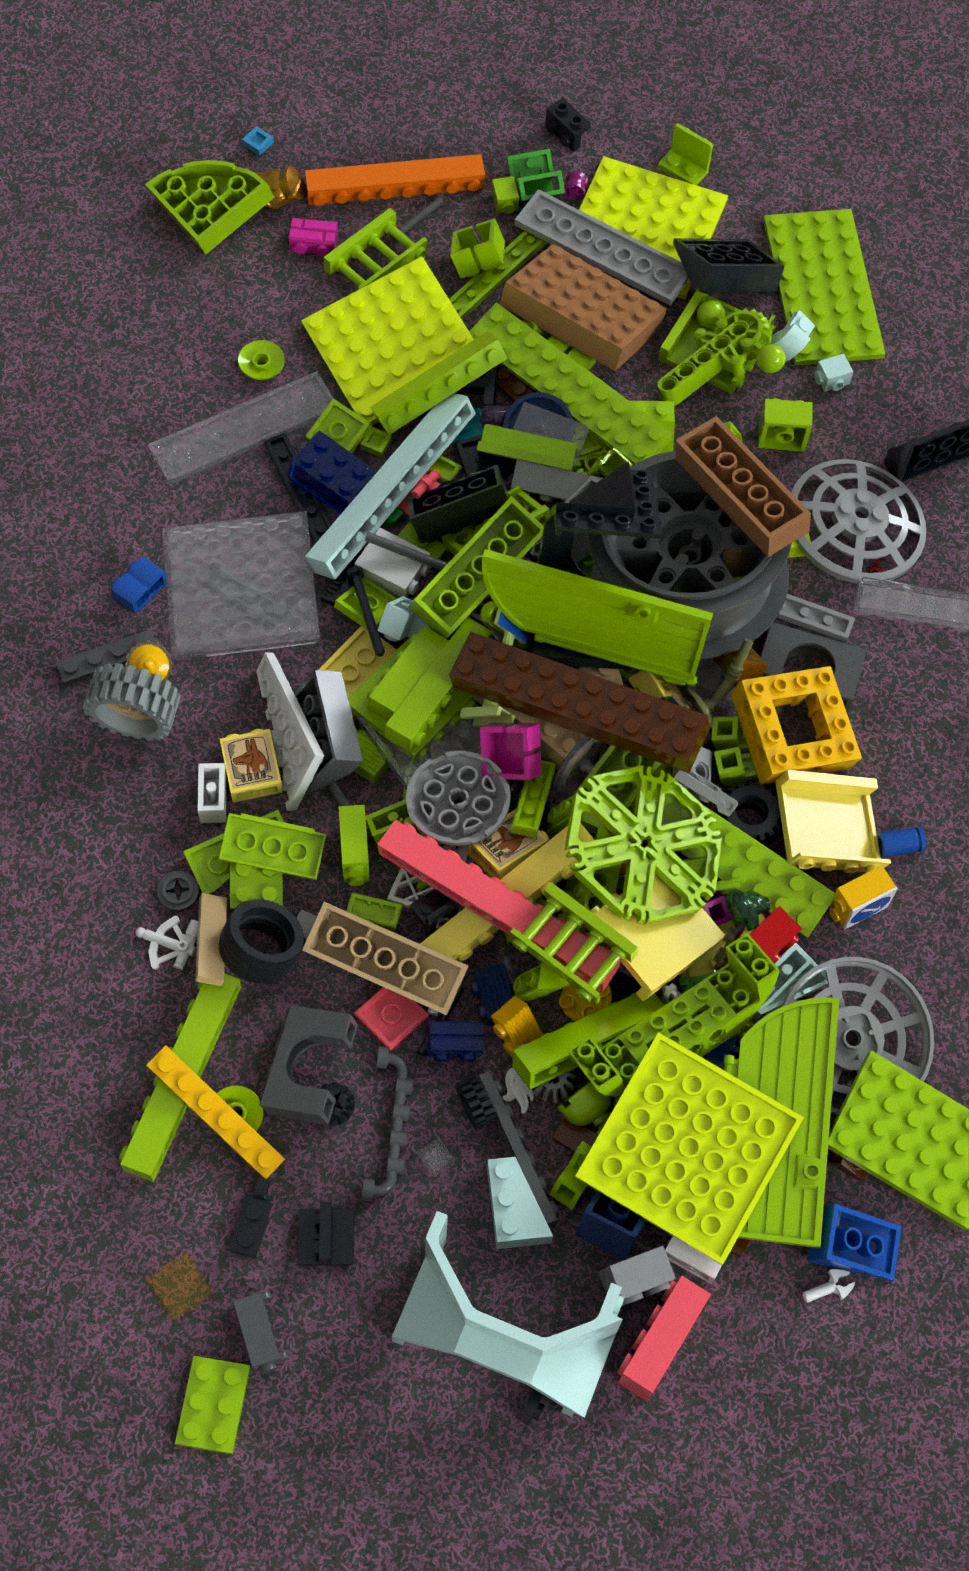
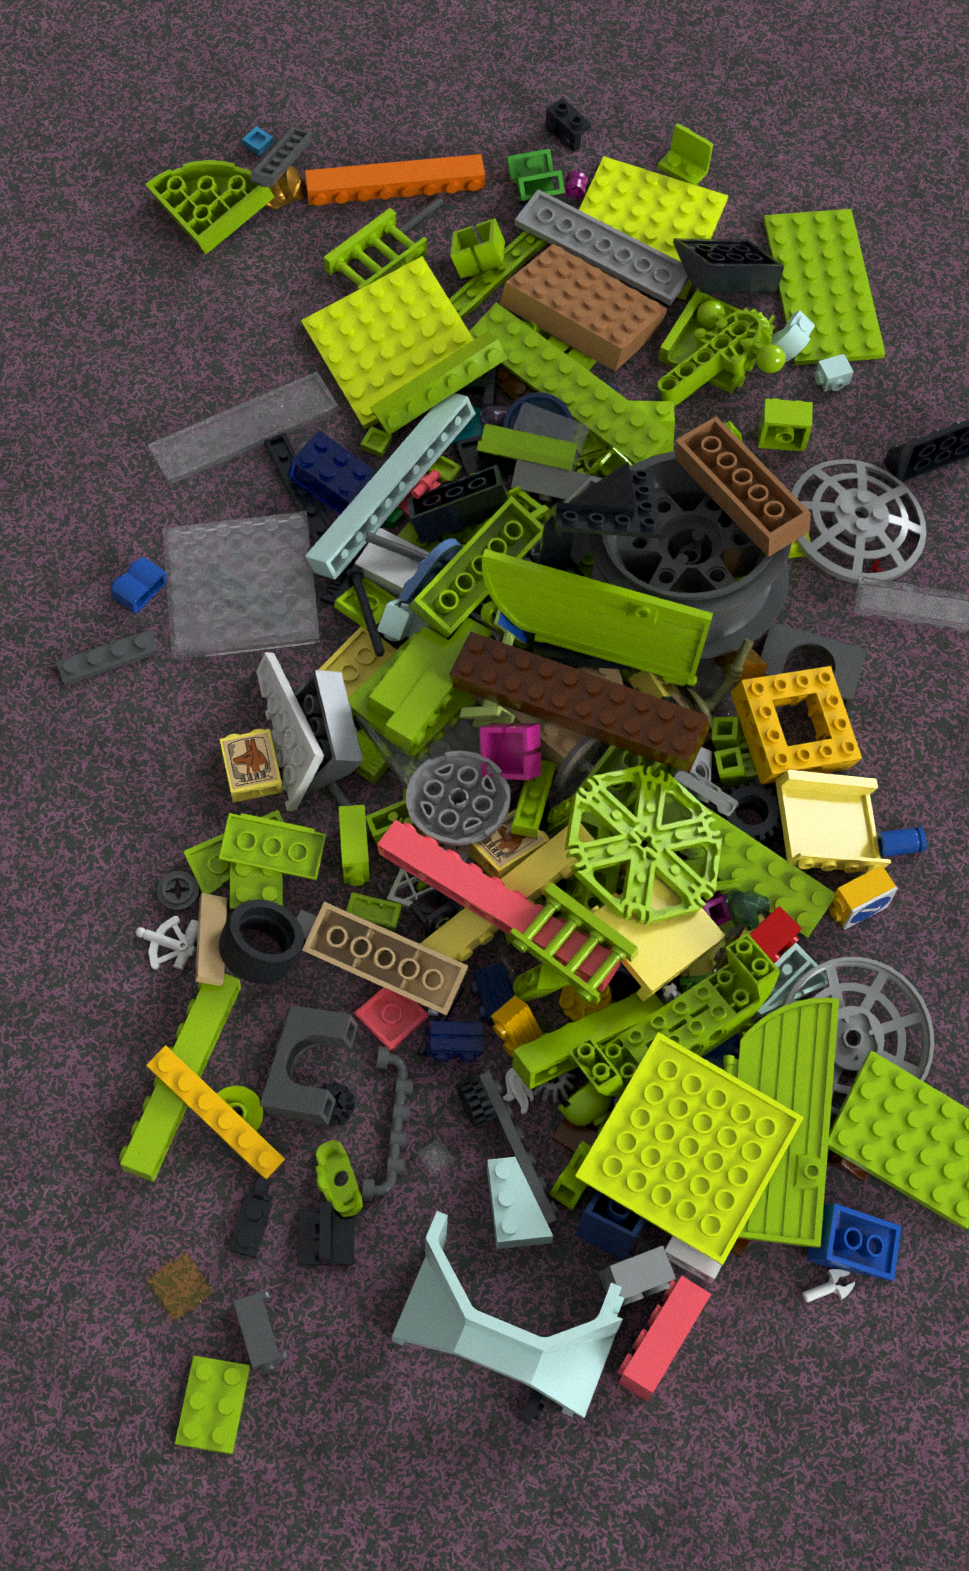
light grey wheel [83,663,180,741] -> none
yellow piece [125,640,173,680] -> none
white brick [198,763,227,823] -> none
lime dish [238,340,285,380] -> none
dark pink brick [289,218,338,257] -> none
lime plate [306,399,372,464] -> none
lime brick [492,176,519,214] -> none
light grey fence [777,594,855,643] -> none
none -> dark grey plate [251,127,313,187]
none -> lime piece [315,1140,363,1217]
none -> medium blue plate [399,539,463,602]

